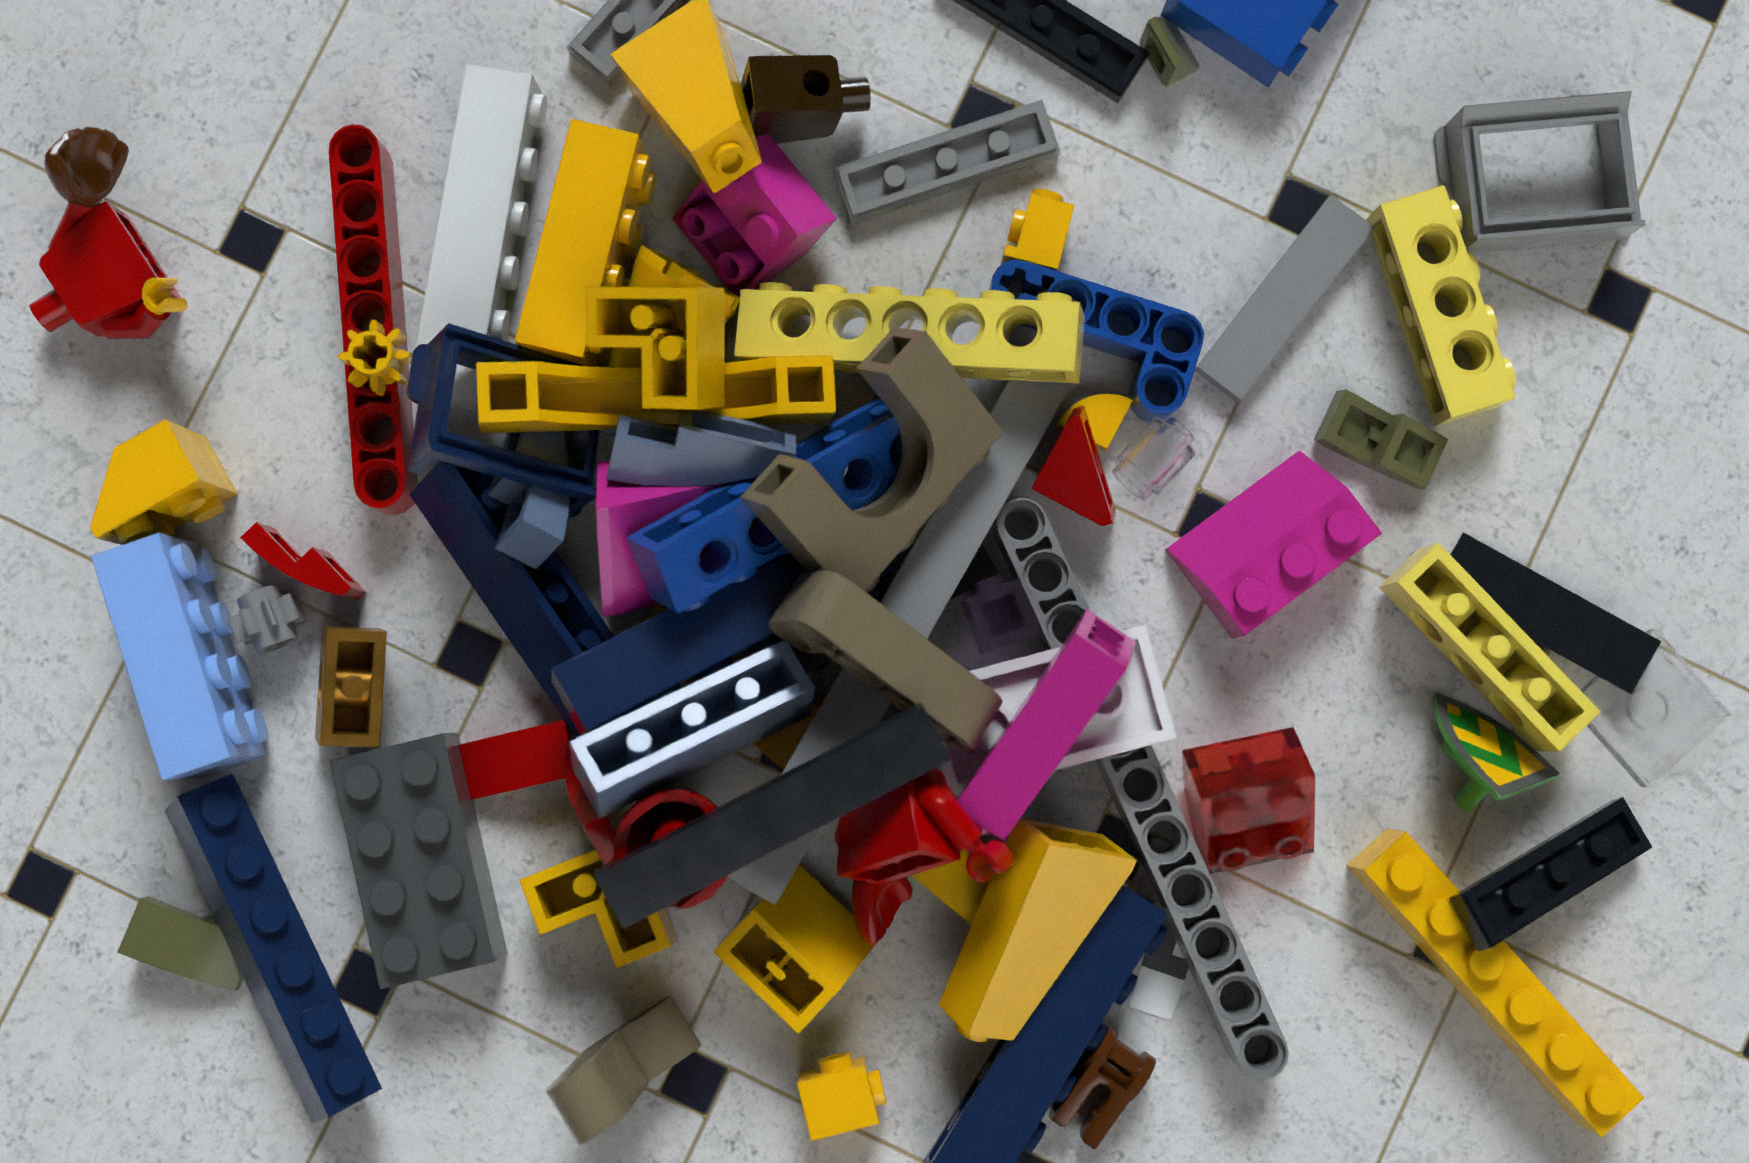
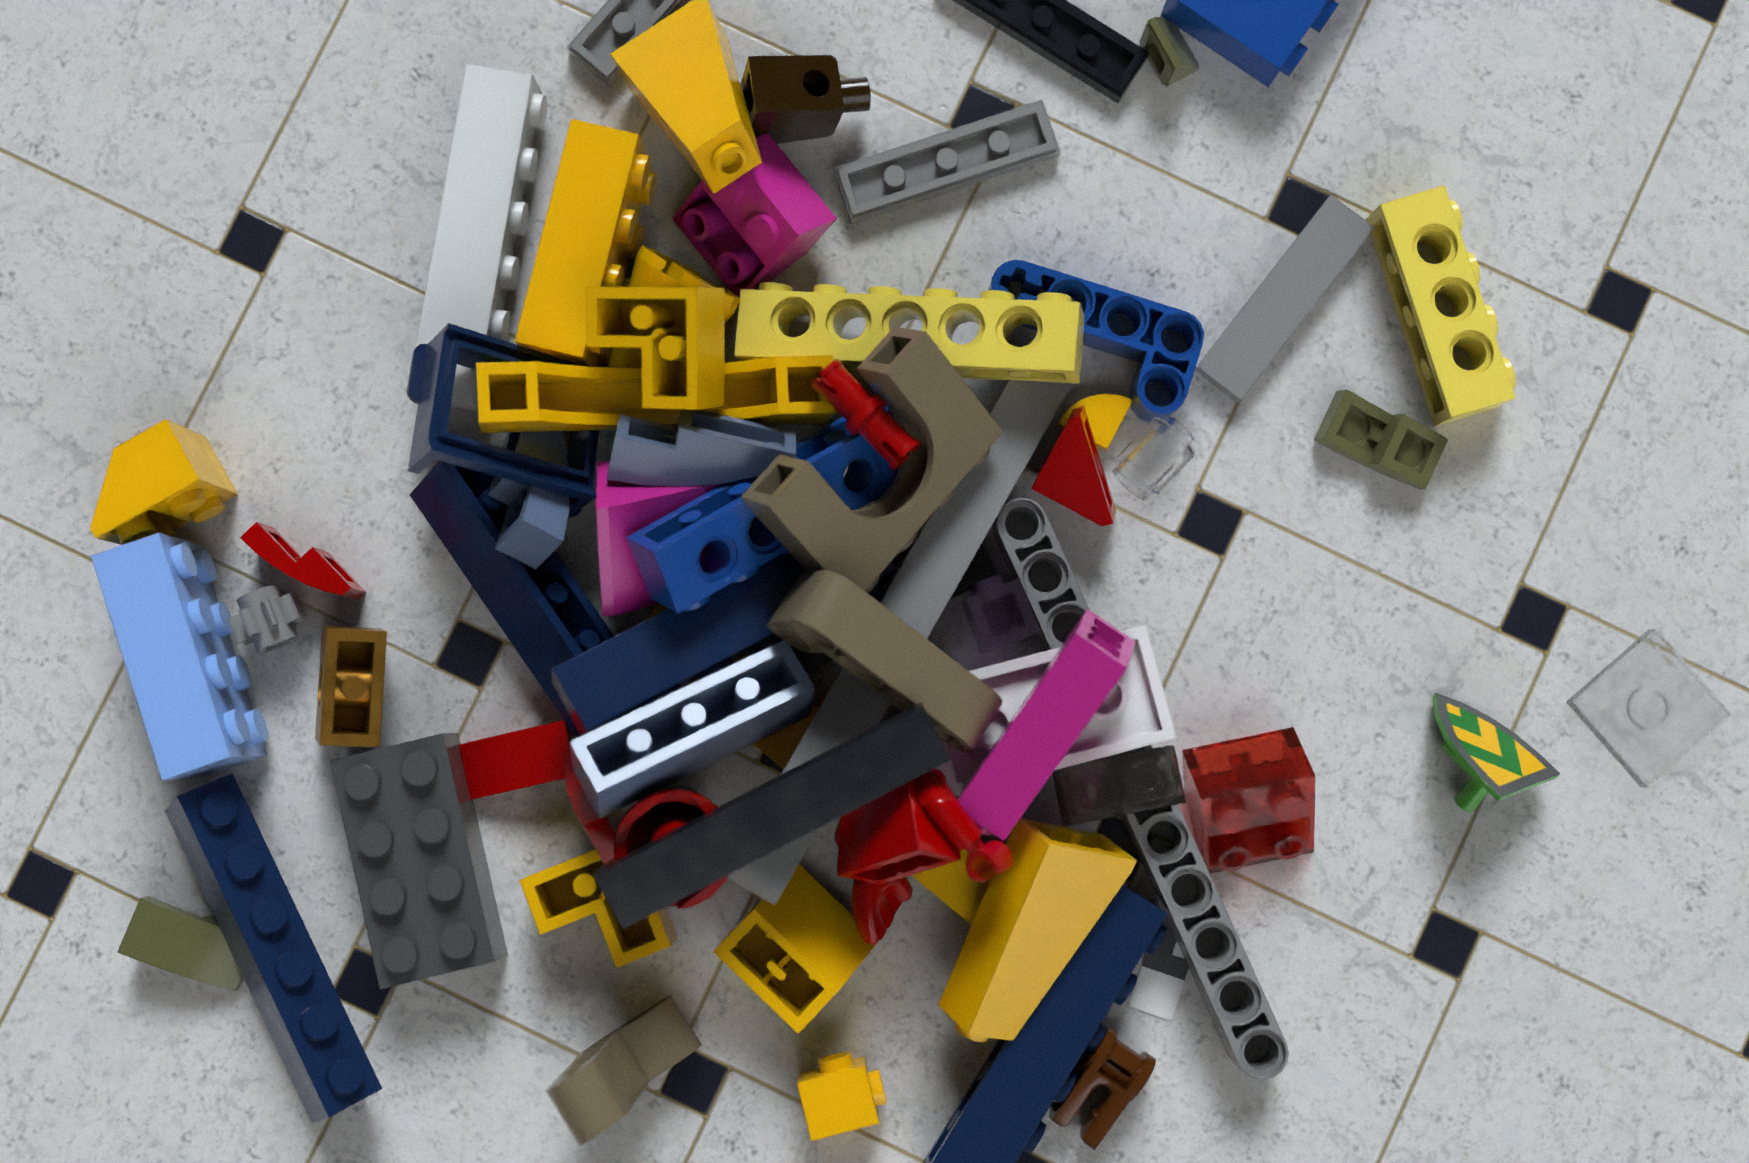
red torso [29,127,188,340] -> none
red beam [329,124,418,515] -> none
yellow gear [338,320,412,396] -> none
yellow brick [1000,189,1075,271] -> none
dark pink slope [1165,450,1382,639] -> none
yellow brick [1346,828,1644,1138] -> none
light yellow brick [1379,542,1601,752] -> none
light grey piece [1433,91,1646,253] -> none
black tile [1449,797,1653,951] -> none
black sticker [1450,532,1662,695] -> none
none -> red pin [811,359,920,470]
none -> clear smoke slope [1052,745,1186,827]

